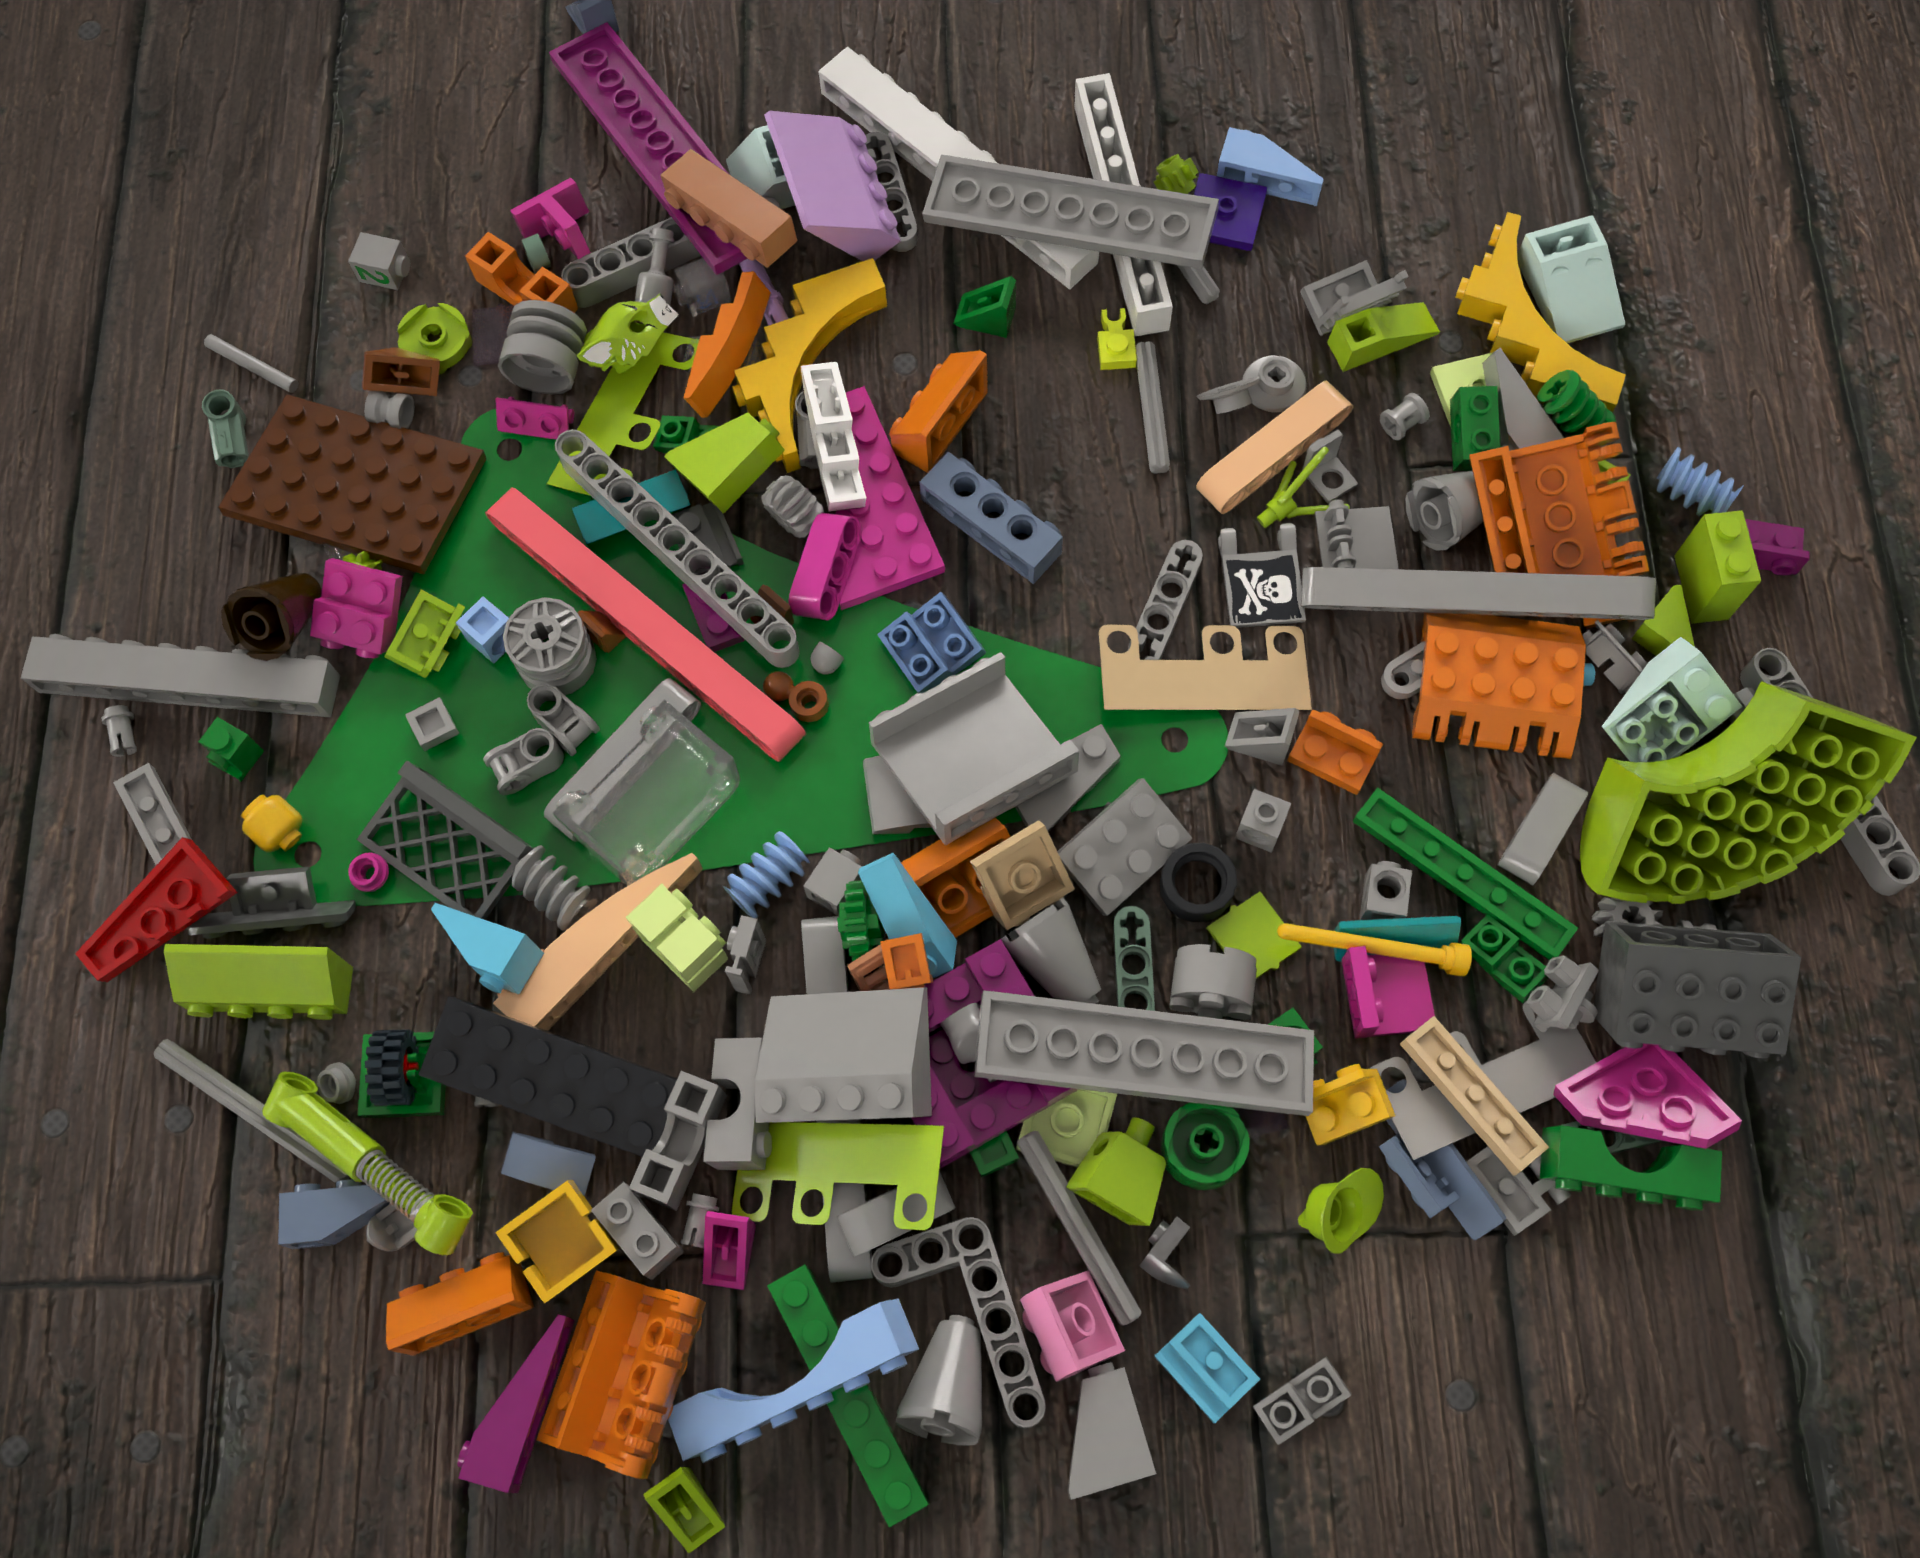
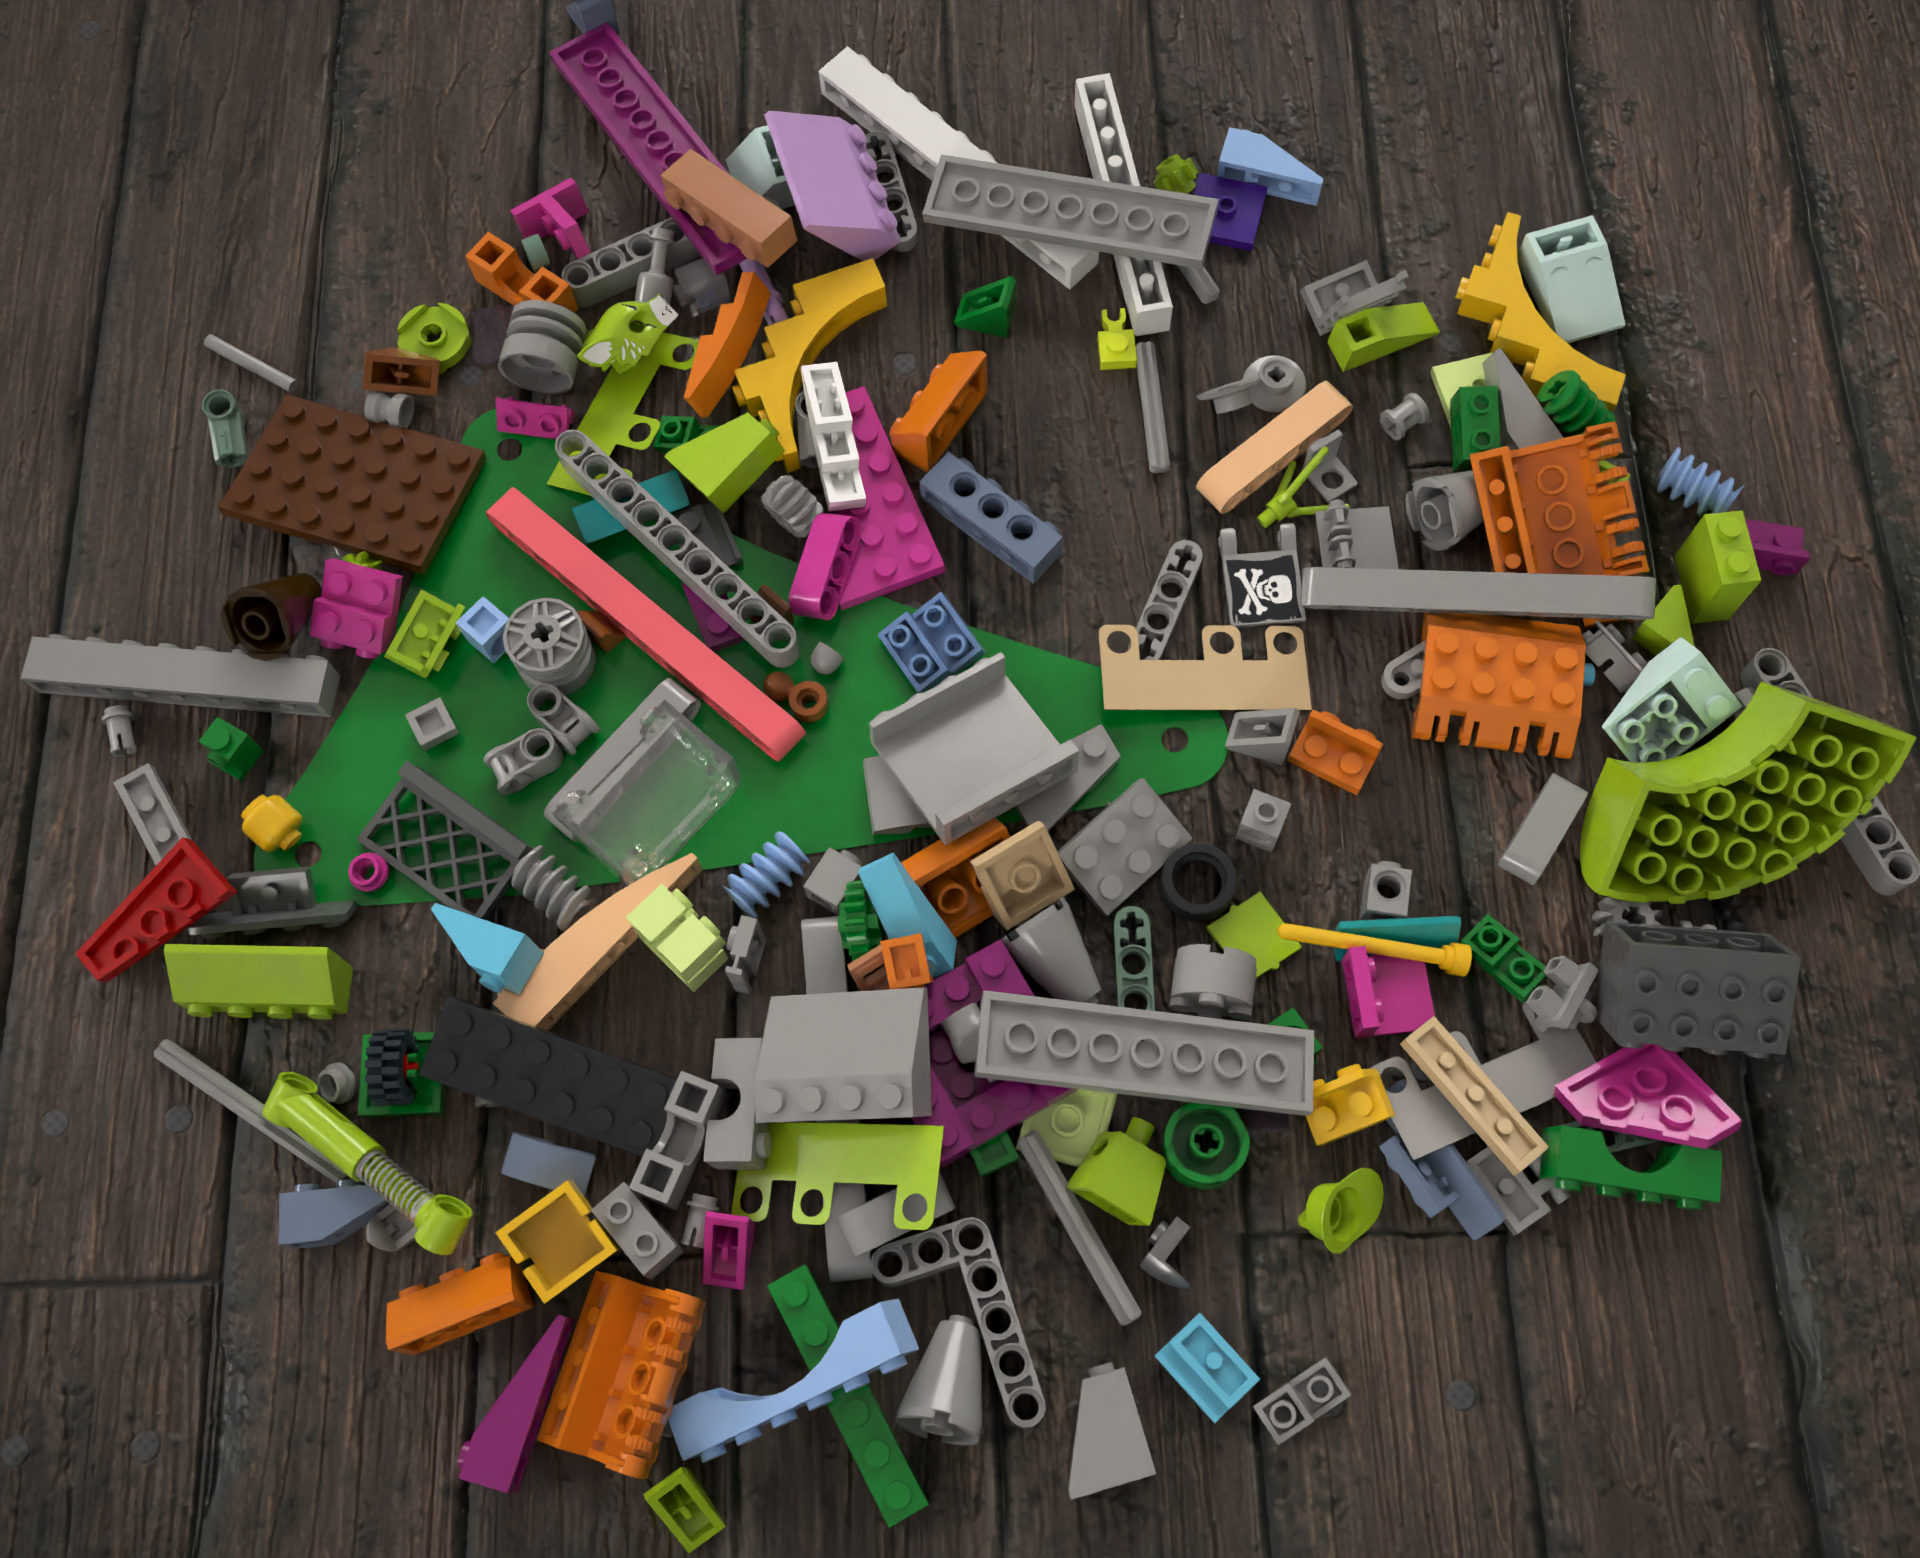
light grey brick [348,232,410,290] -> none
bright pink brick [1020,1270,1125,1382] -> none
green plate [1353,787,1578,960] -> none

